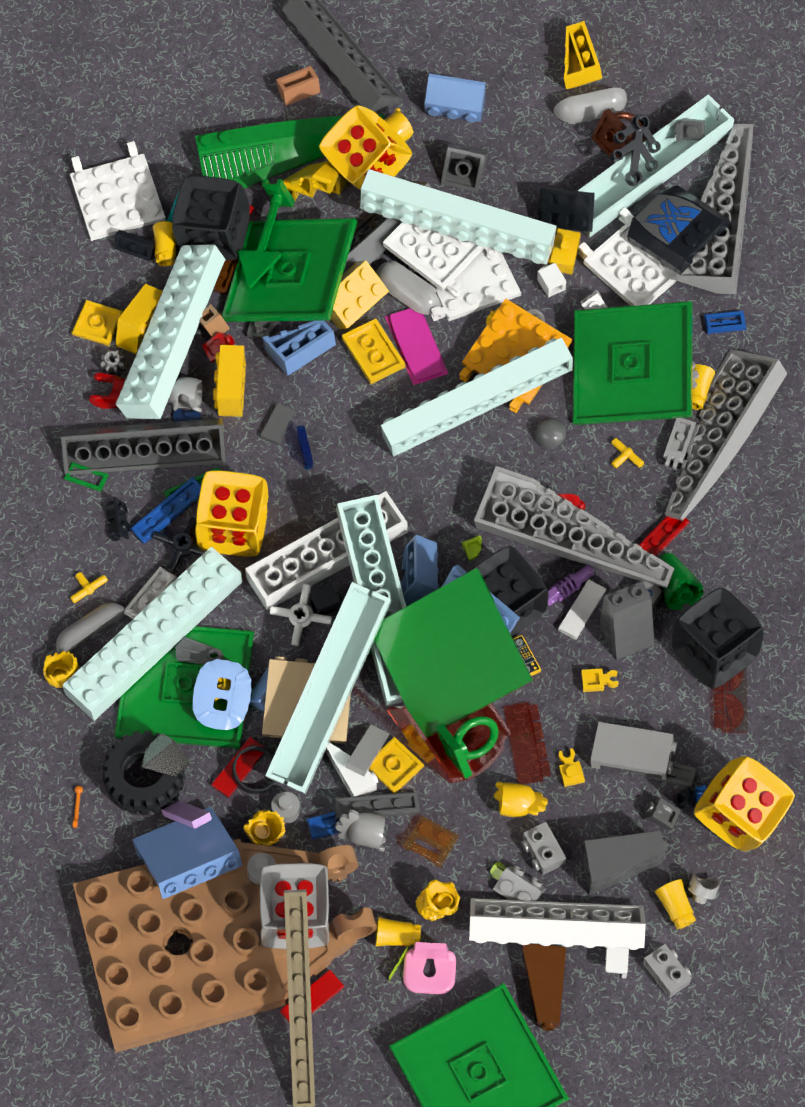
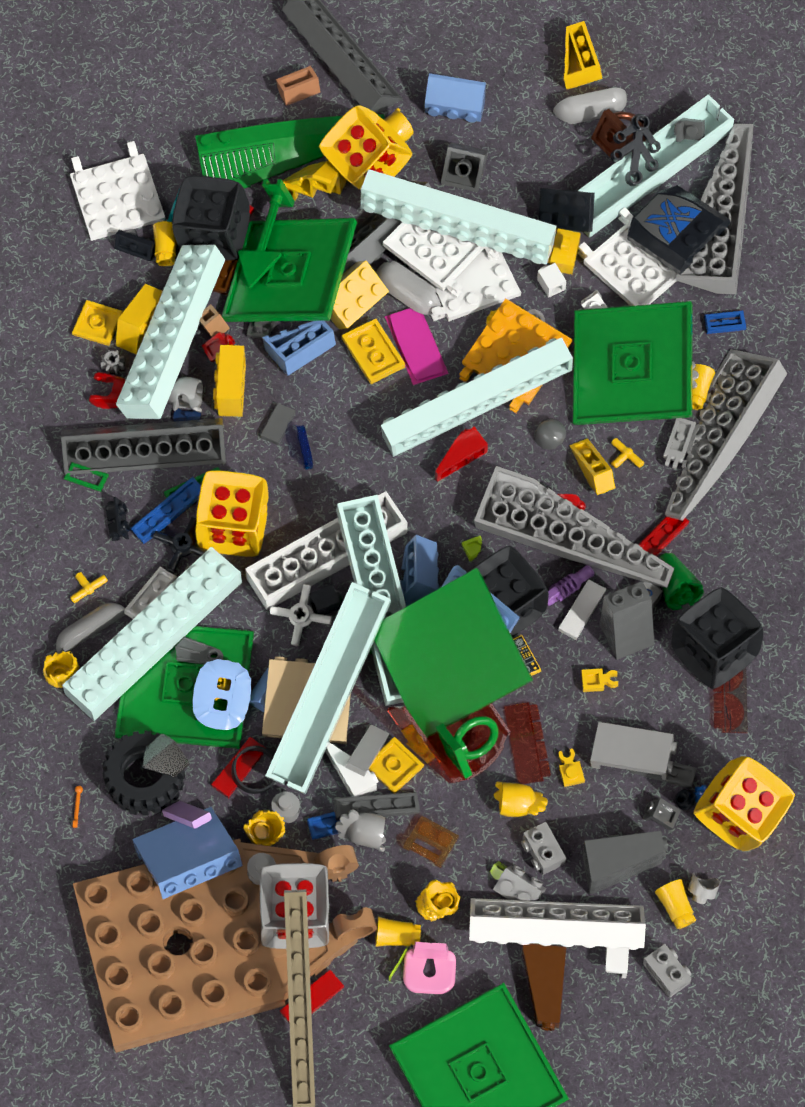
none -> red slope [435,426,488,482]
none -> yellow slope [570,438,615,495]

